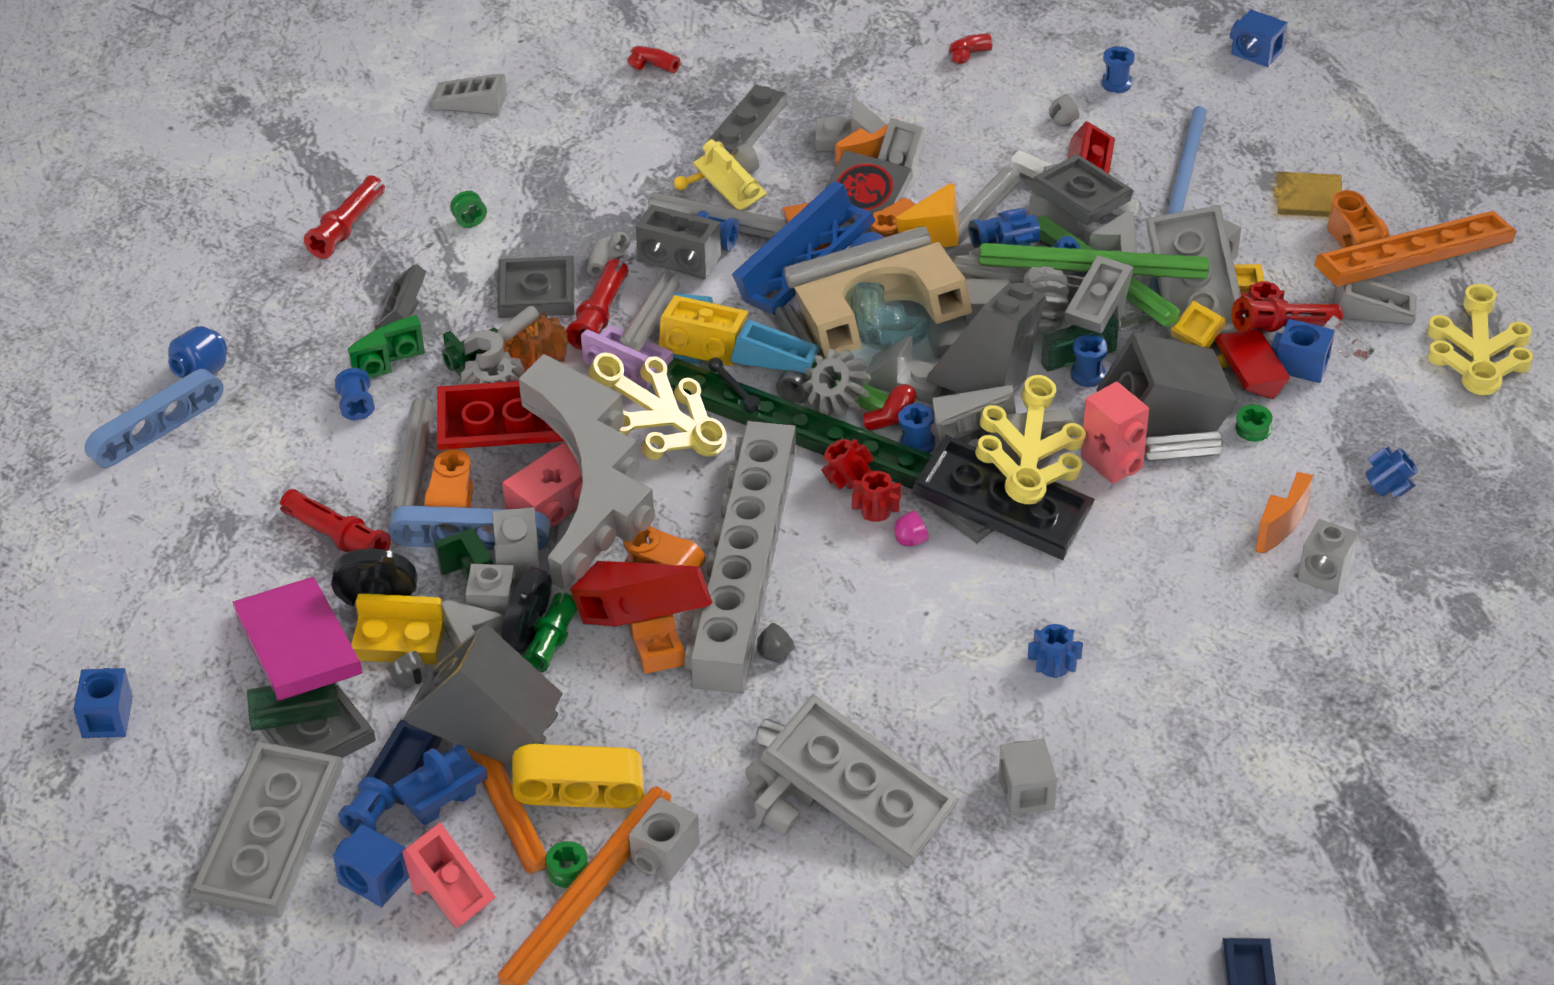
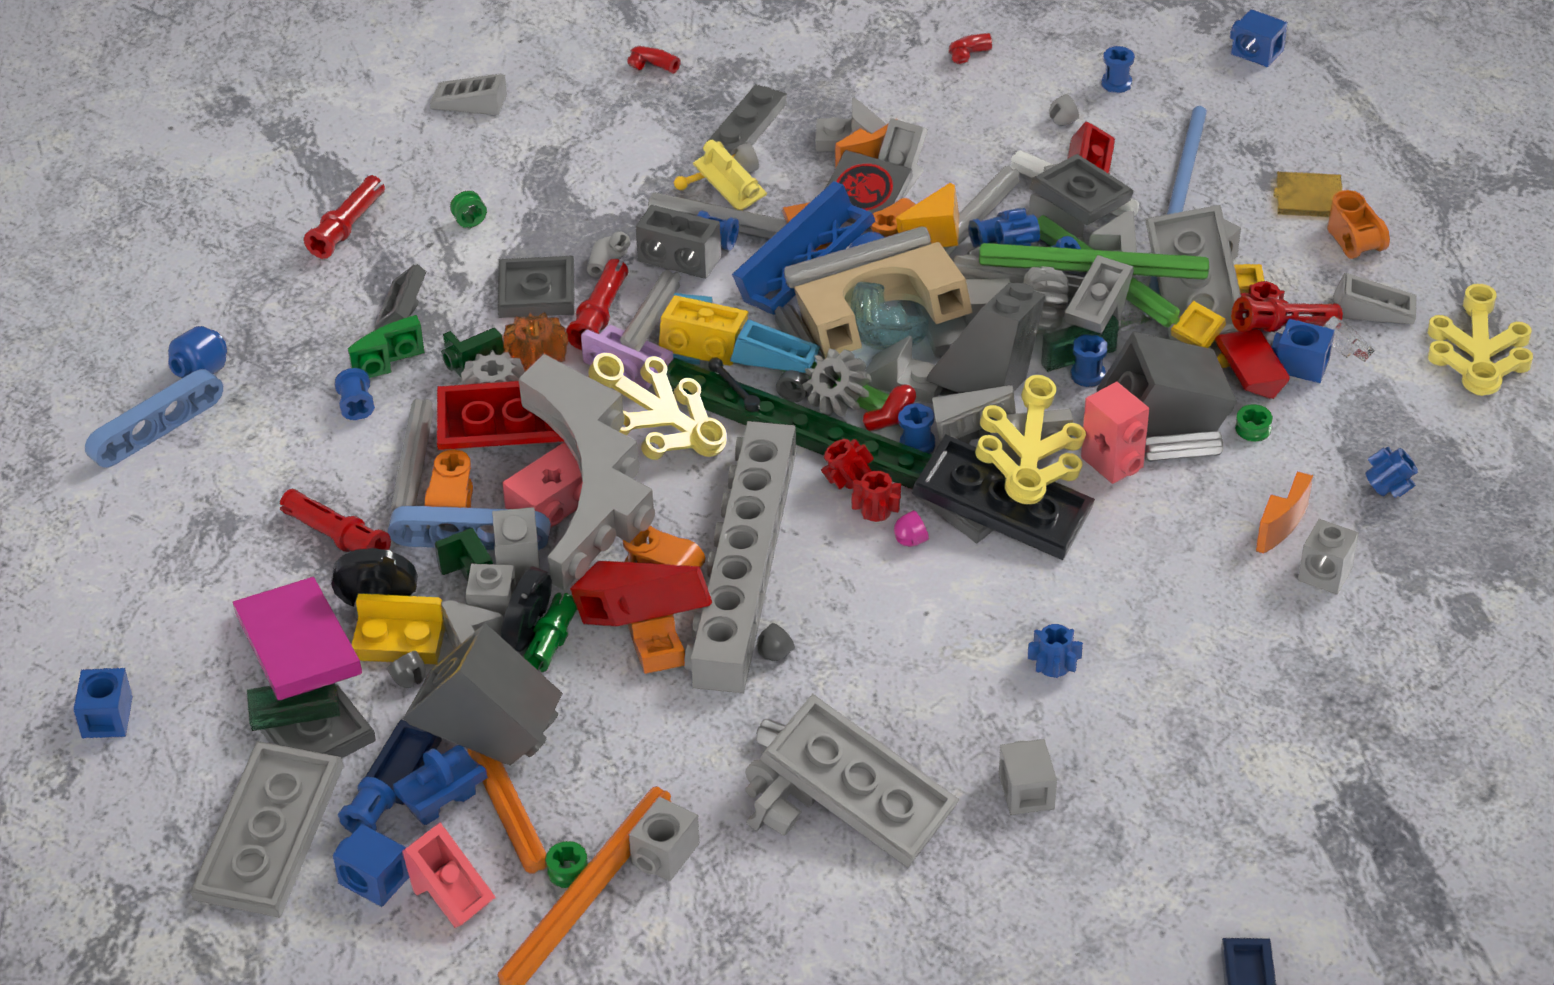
light grey piece [464,306,539,368] -> none
yellow beam [512,744,644,809] -> none
orange tile [1314,211,1517,287] -> none

